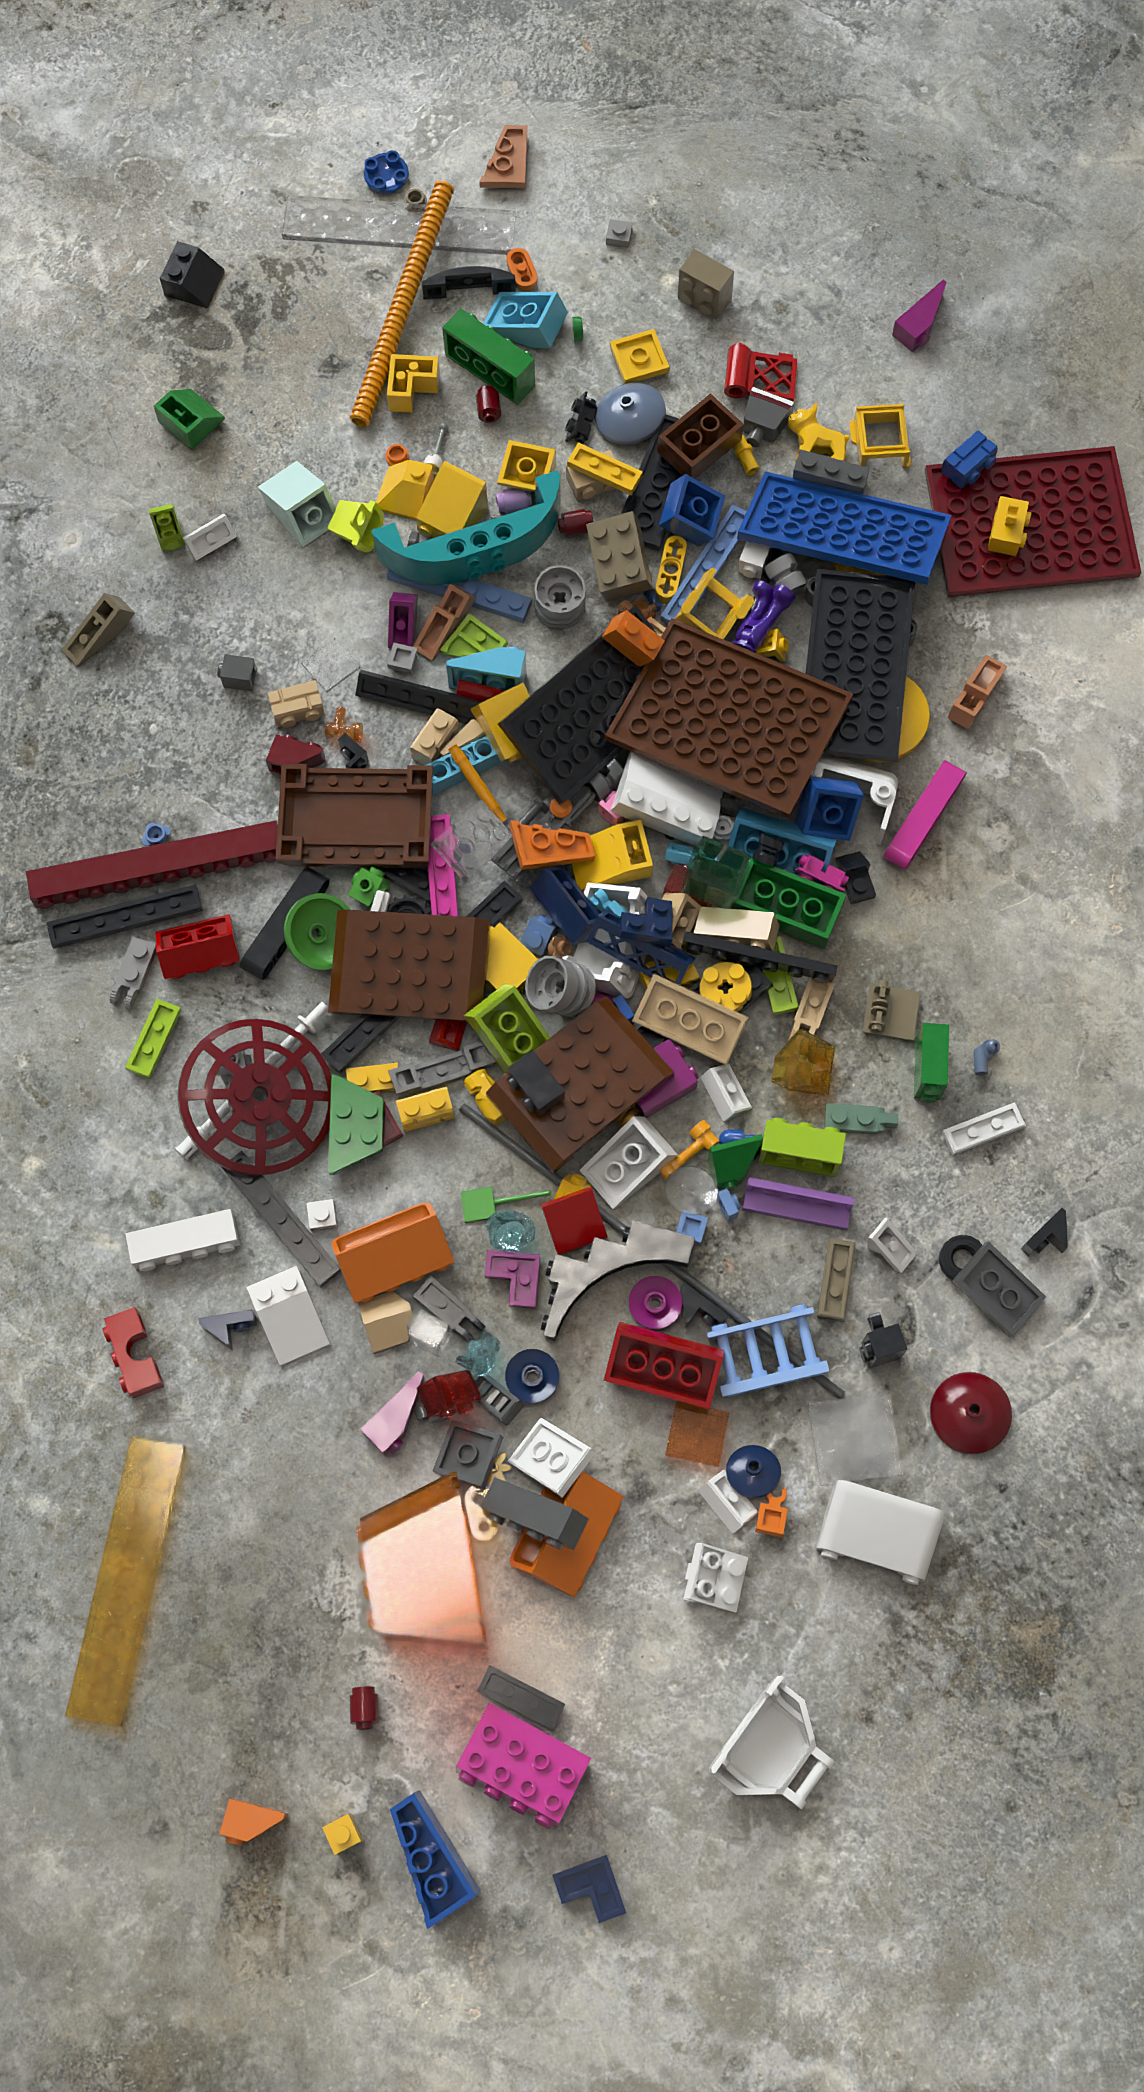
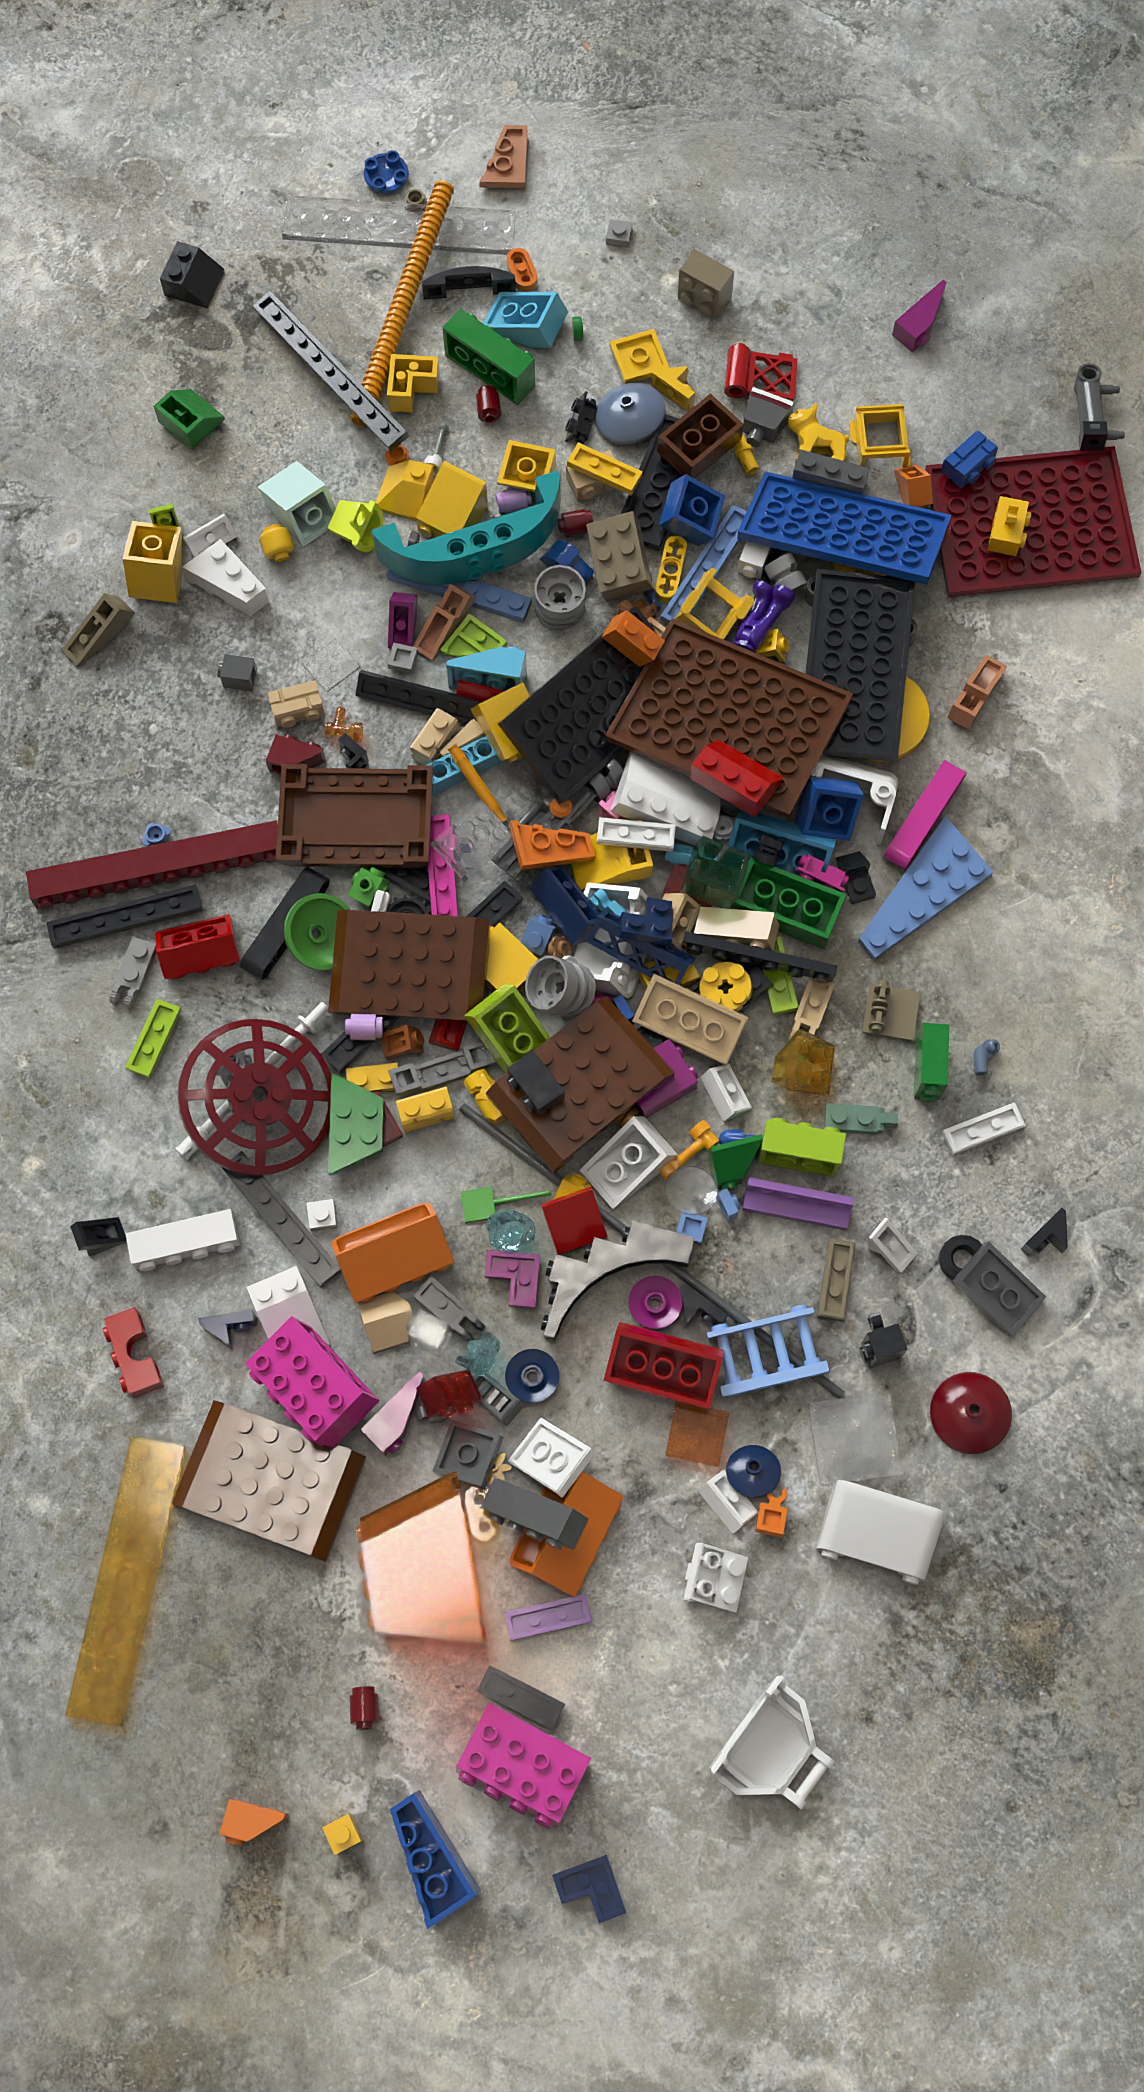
none -> black slope [70,1217,127,1256]
none -> yellow slope [123,521,182,603]
none -> slope [171,1400,366,1562]
none -> white wedge [182,539,269,617]
none -> dark pink brick [245,1316,380,1448]
none -> plate [252,291,409,452]
none -> yellow head [259,524,295,562]
none -> lavender brick [345,1014,383,1040]
none -> dark orange bracket [381,1025,424,1060]
none -> medium lavender plate [504,1594,592,1641]
none -> blue brick [539,540,595,582]
none -> white tile [597,817,676,852]
none -> yellow slope [651,366,695,412]
none -> red slope [691,740,783,817]
none -> medium blue wing [858,816,993,960]
none -> orange slope [894,464,933,508]
none -> dark grey piece [1074,363,1125,451]

